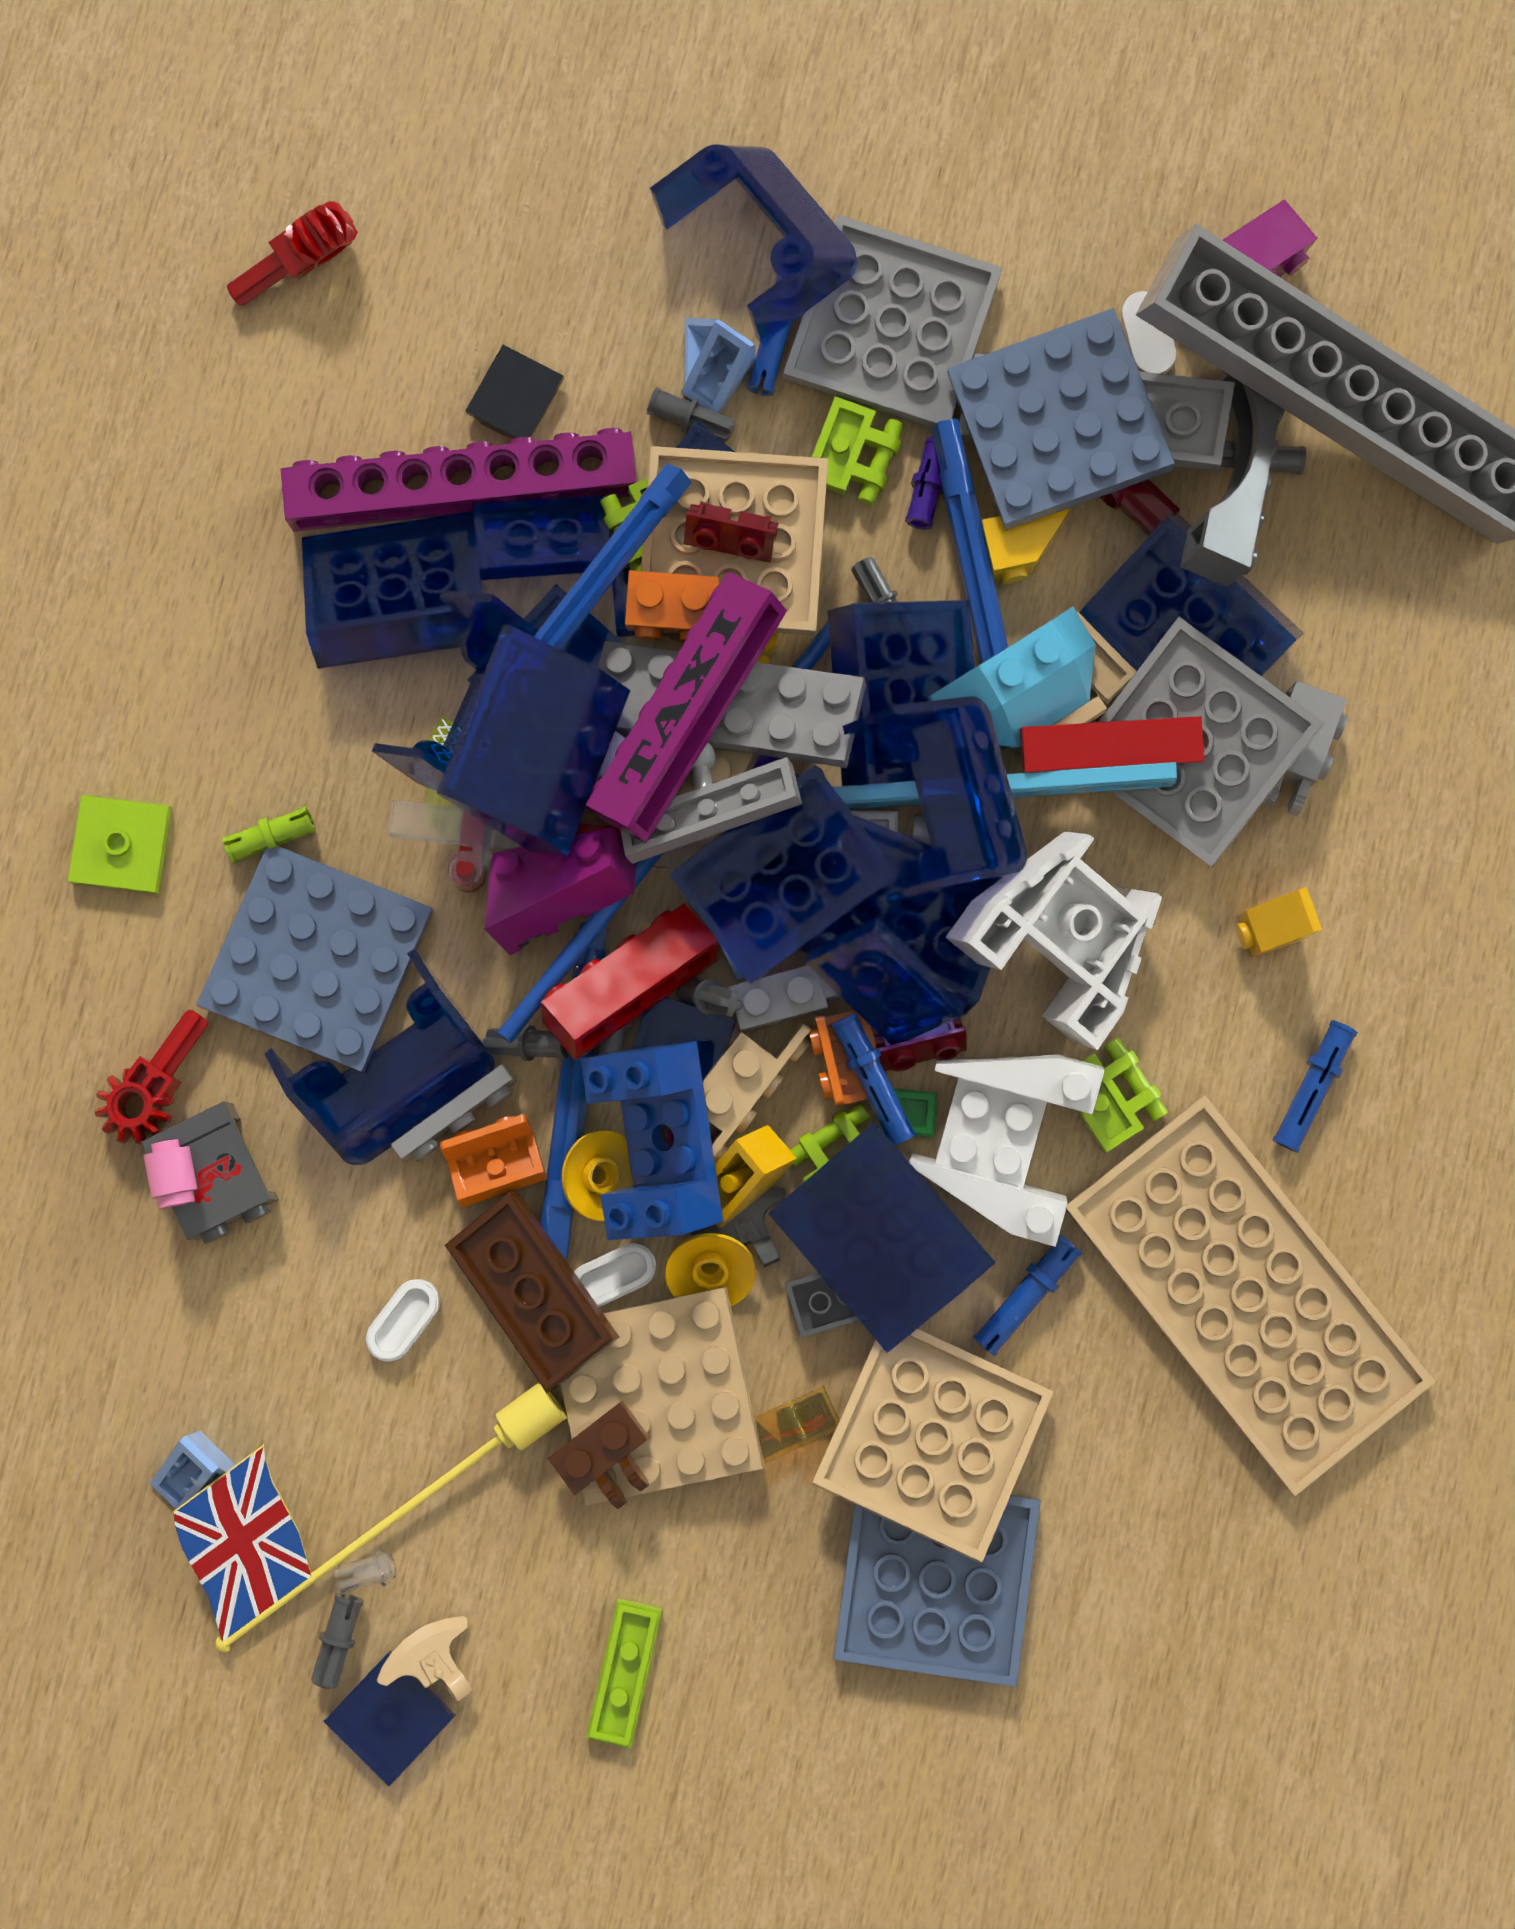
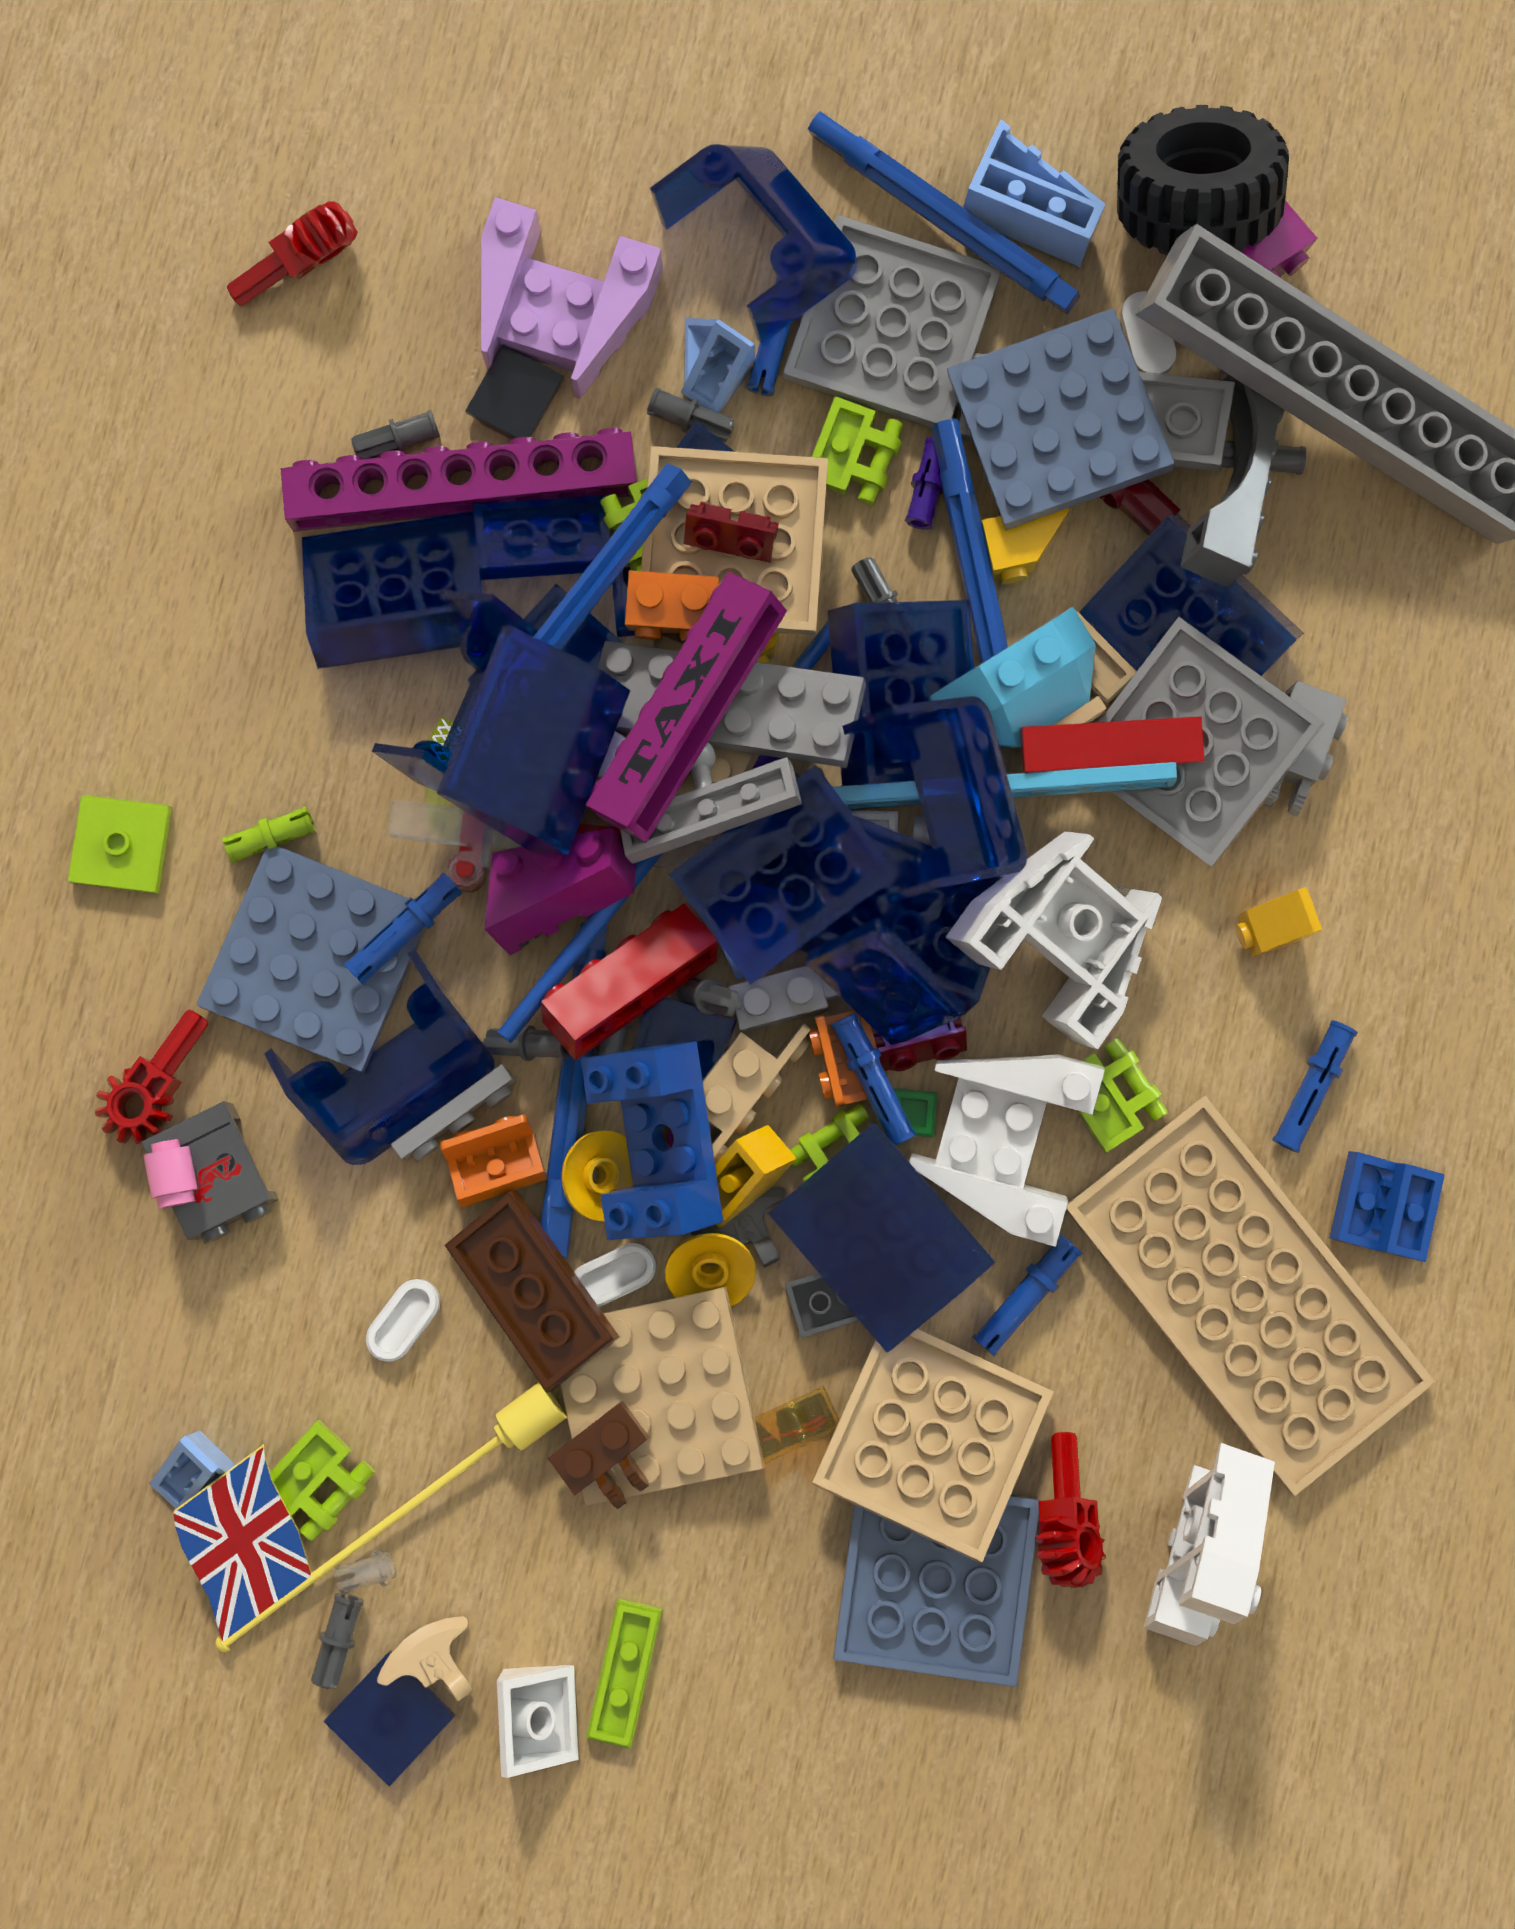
none -> lime plate [270,1420,375,1541]
none -> blue pin [343,872,463,985]
none -> dark grey axle [351,410,440,460]
none -> lavender wedge [481,197,663,398]
none -> white slope [497,1665,579,1778]
none -> blue piece [808,111,1080,315]
none -> light blue wedge [963,119,1105,267]
none -> red gear [1035,1432,1106,1588]
none -> black tyre [1117,105,1289,255]
none -> white wedge [1143,1443,1275,1646]
none -> blue slope [1329,1151,1445,1262]

